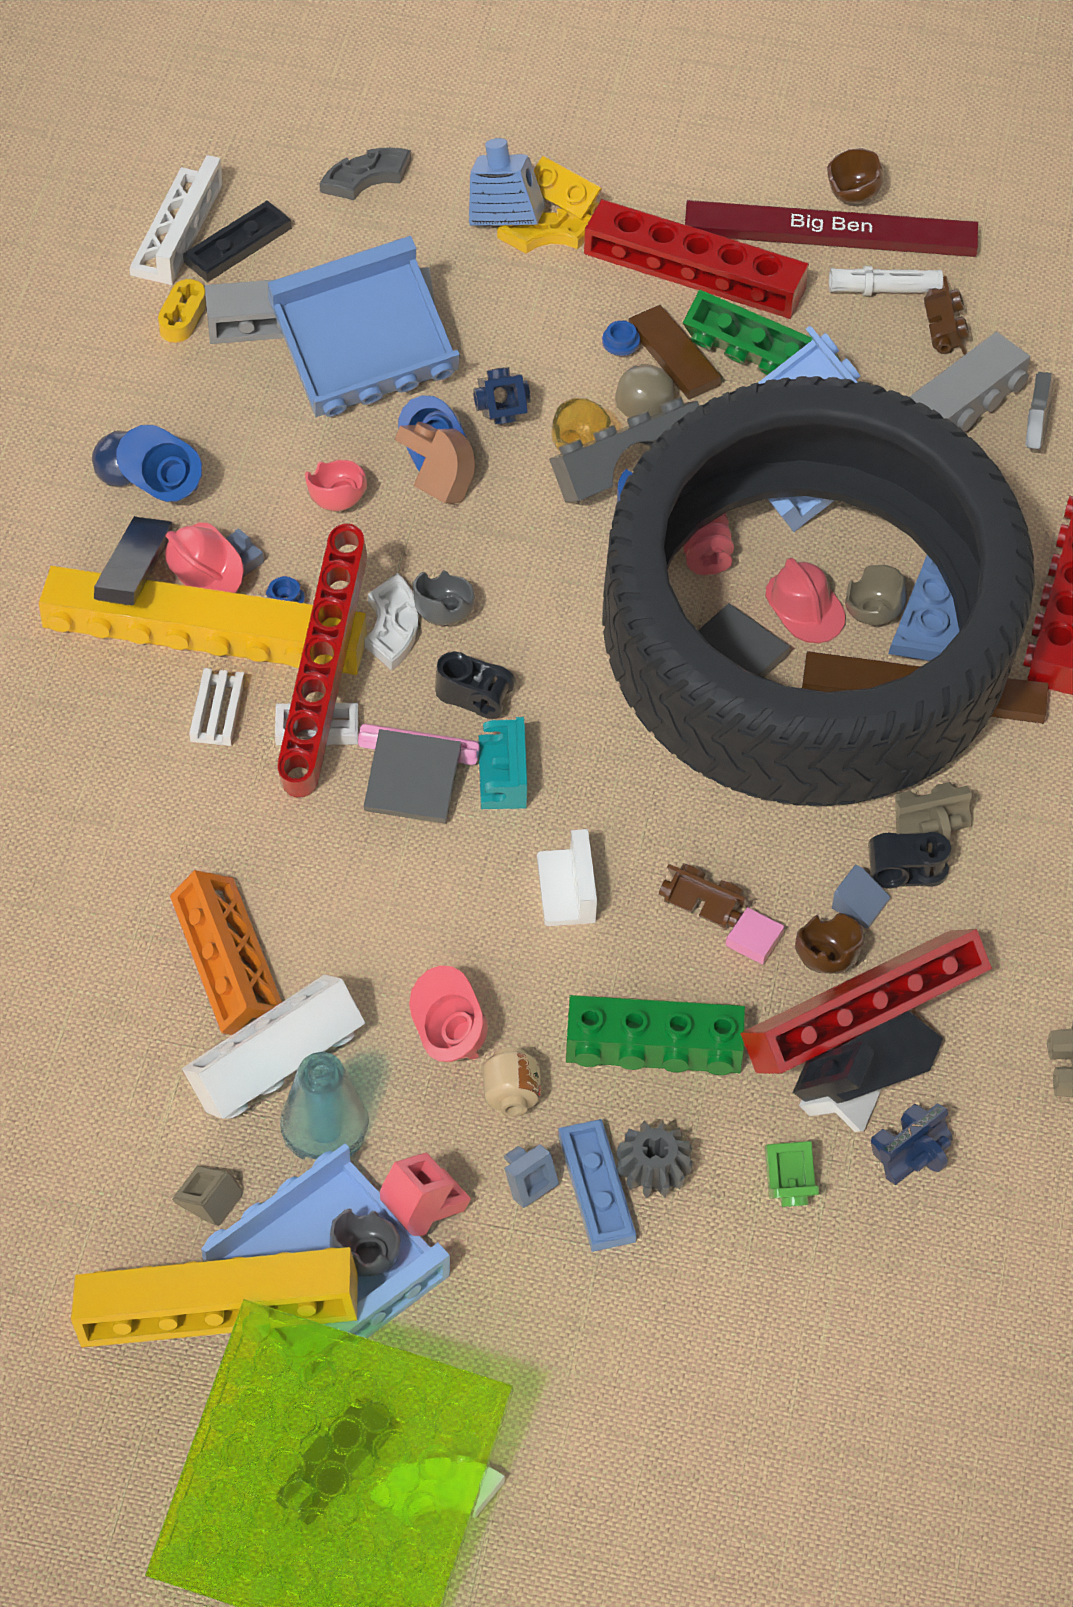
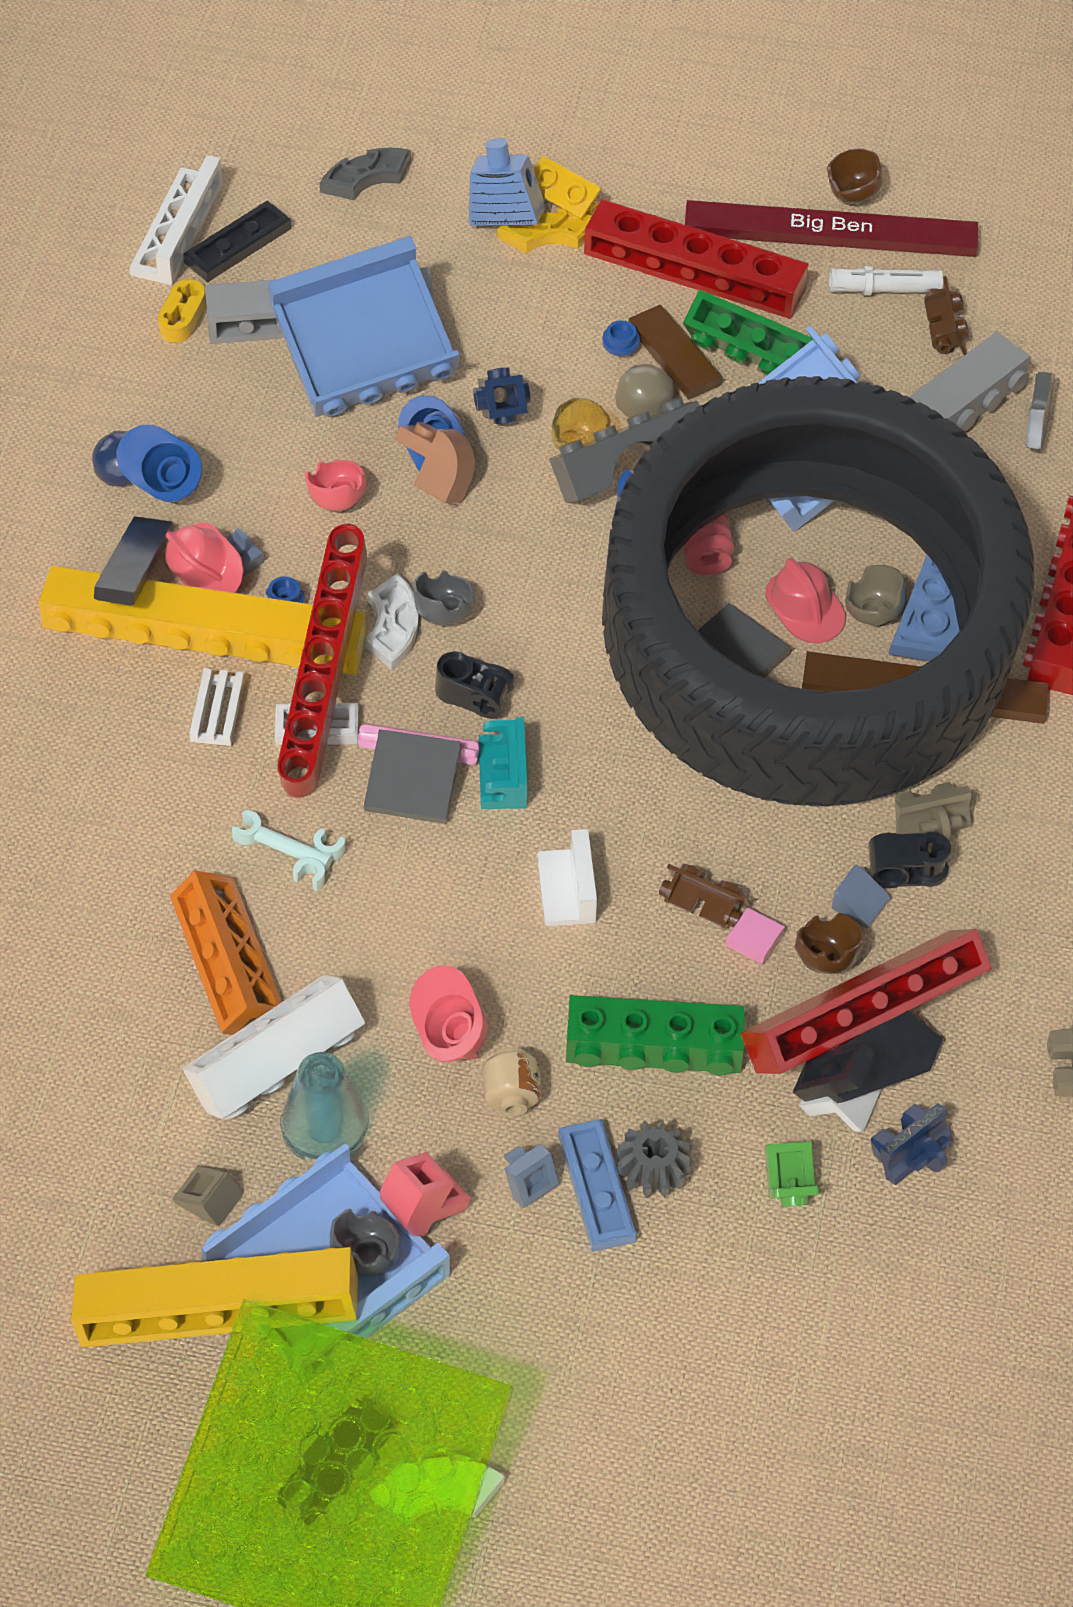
none -> light aqua bar [231,810,345,891]

